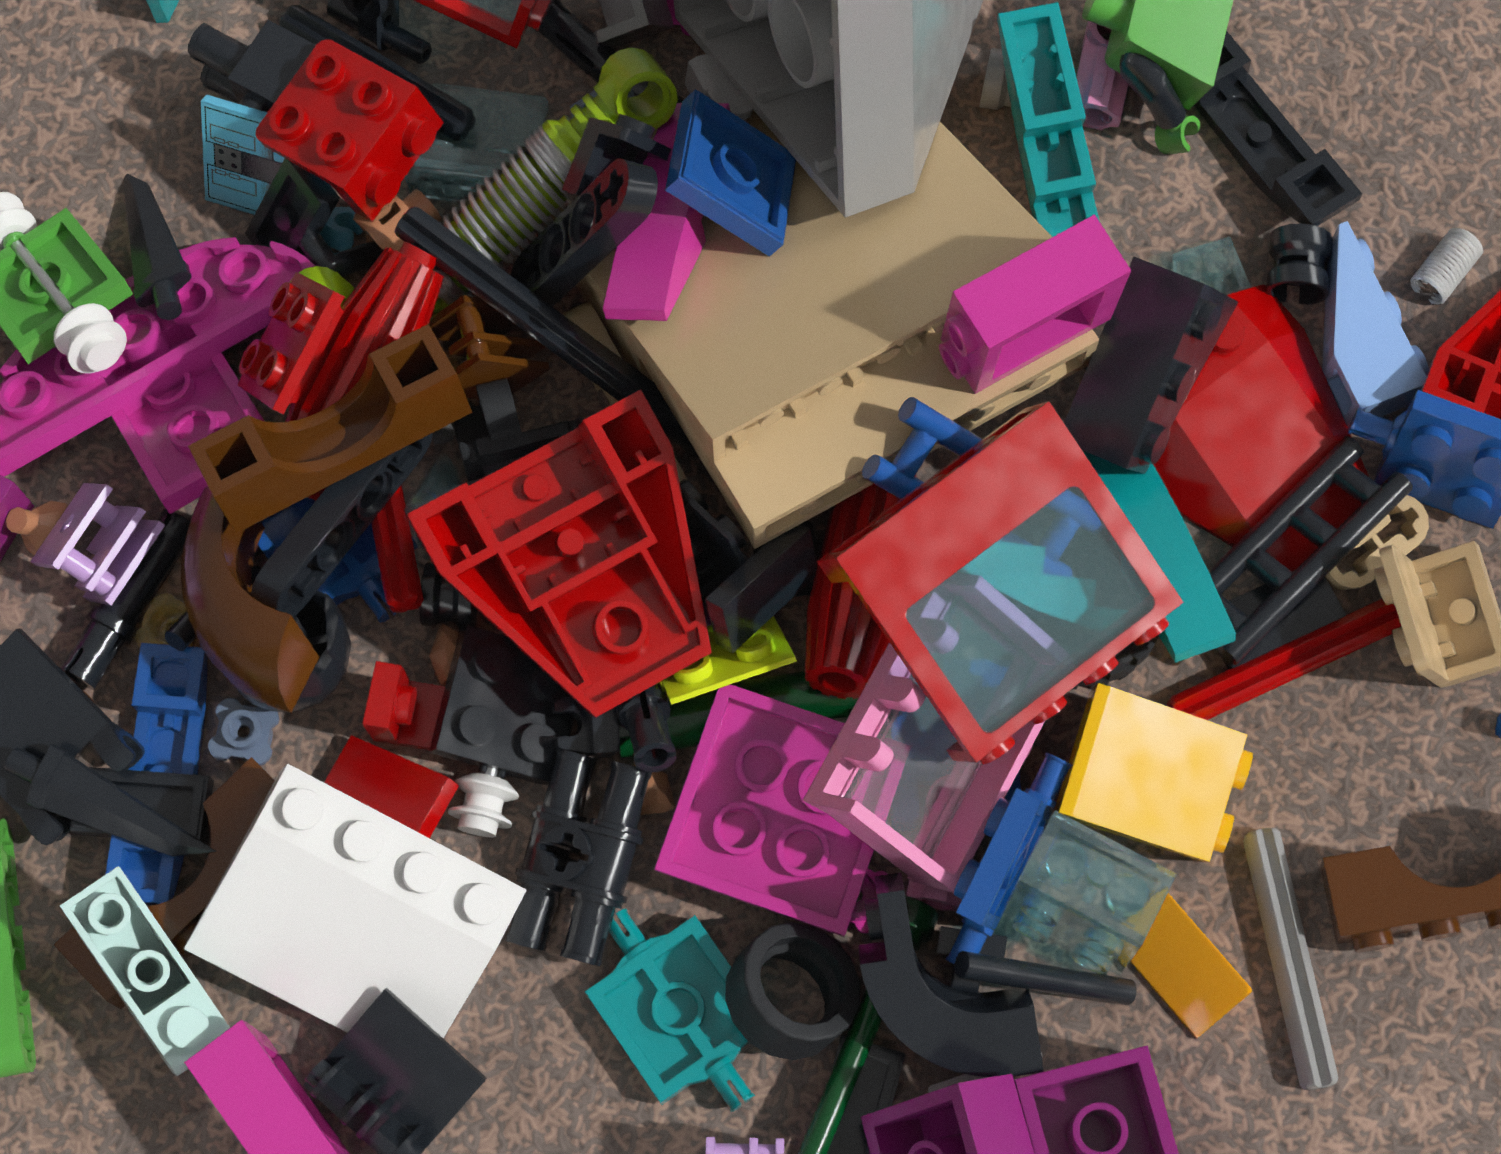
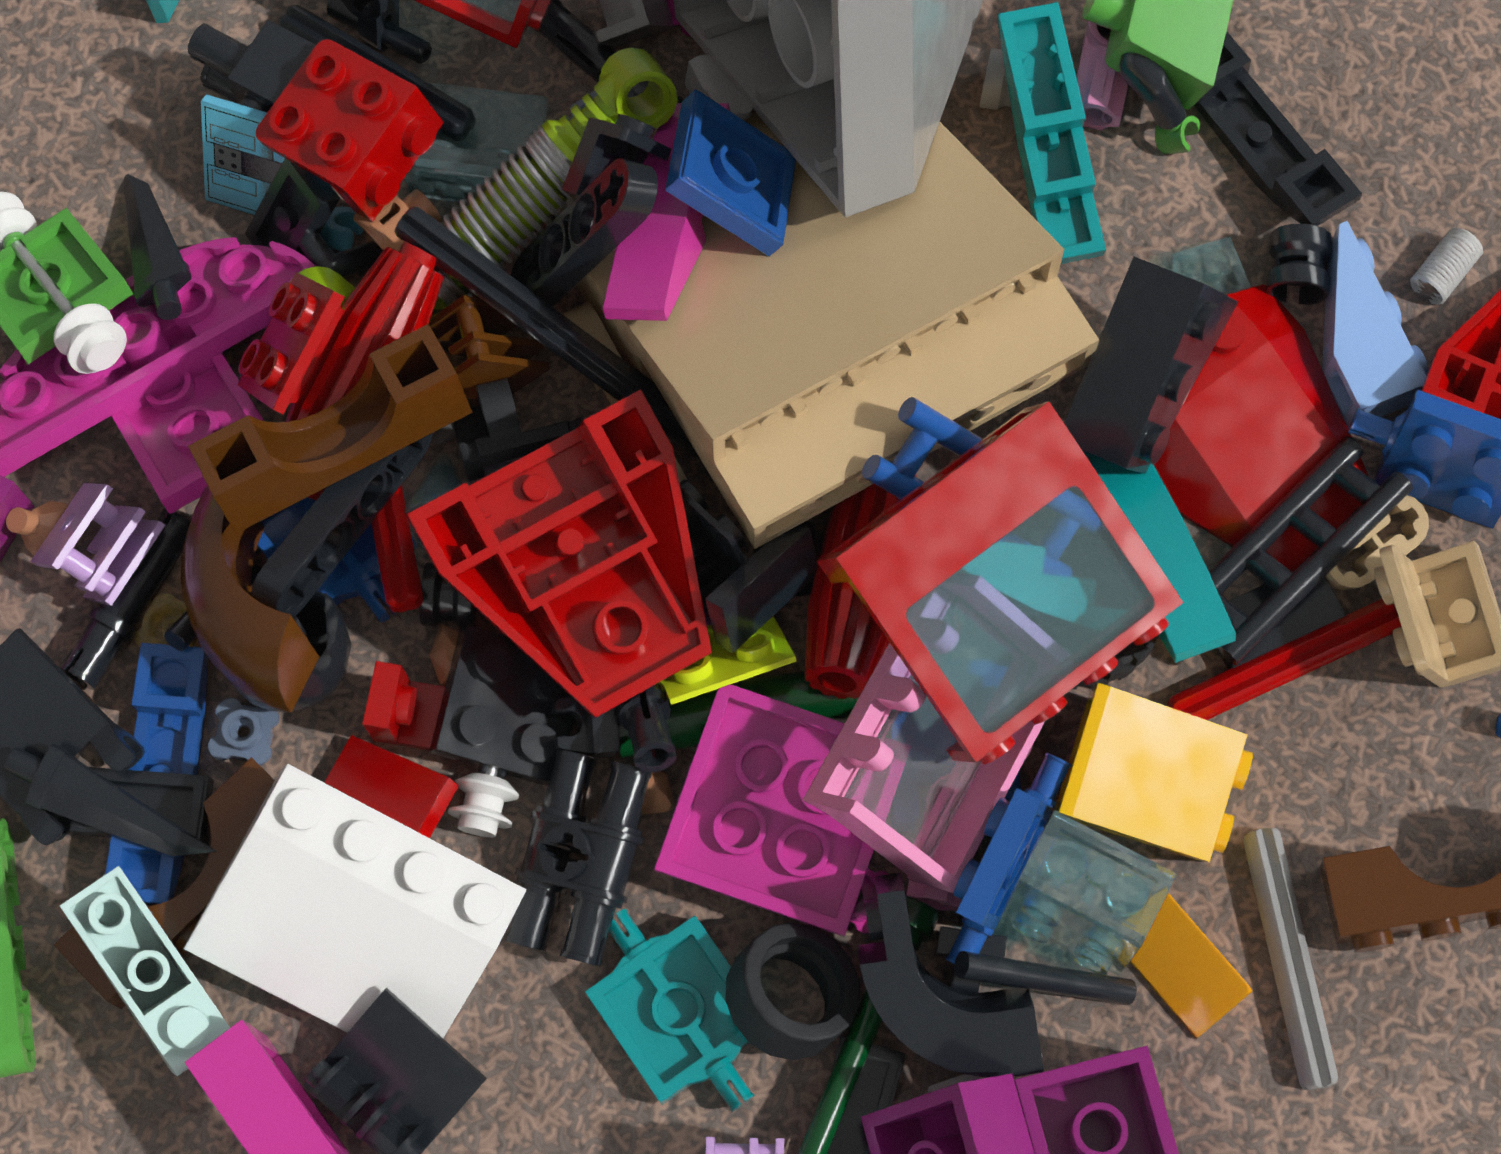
dark pink window [939,214,1131,394] -> none

